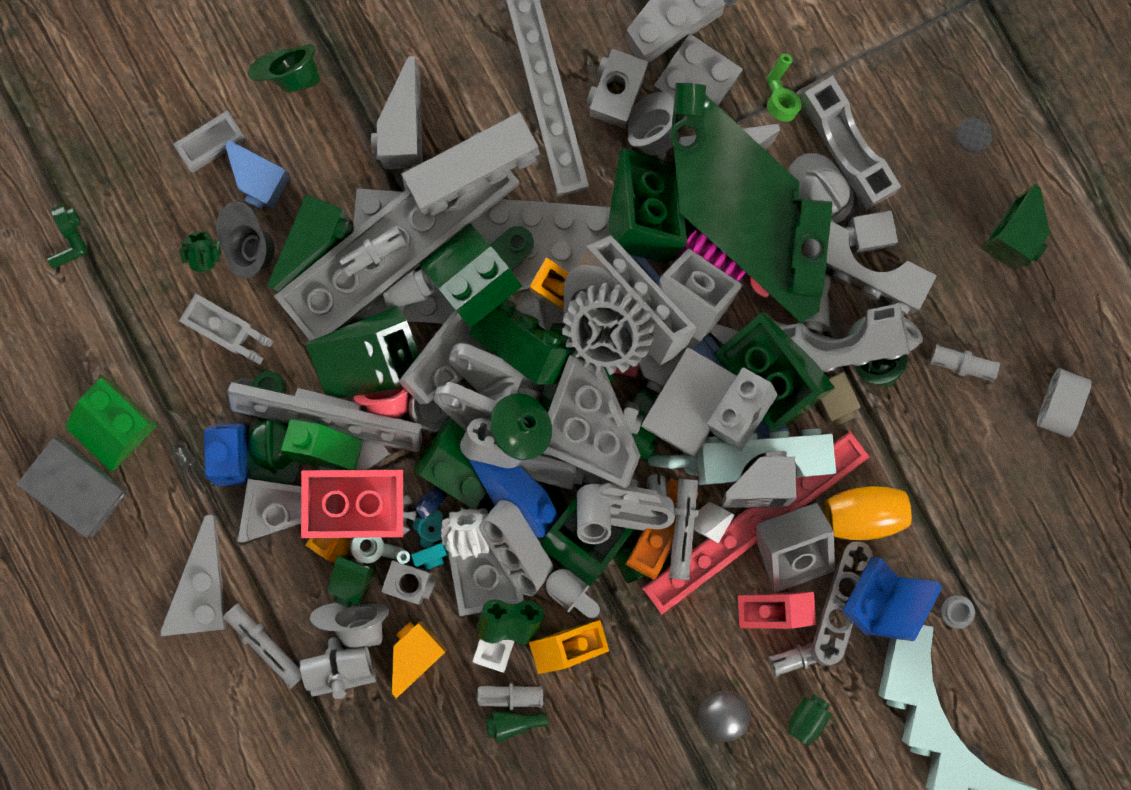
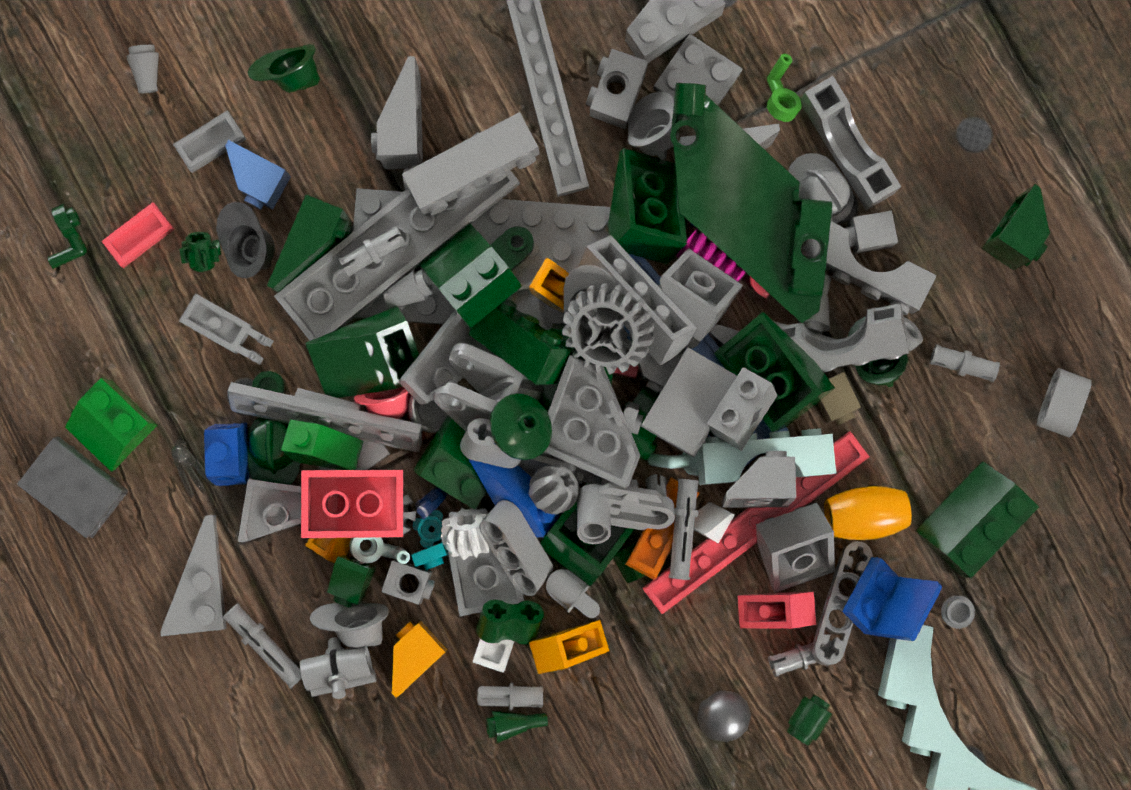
none -> coral tile [101,202,174,268]
none -> light grey cone [126,45,159,93]
none -> light grey piece [529,464,579,514]
none -> dark green slope [915,461,1039,578]

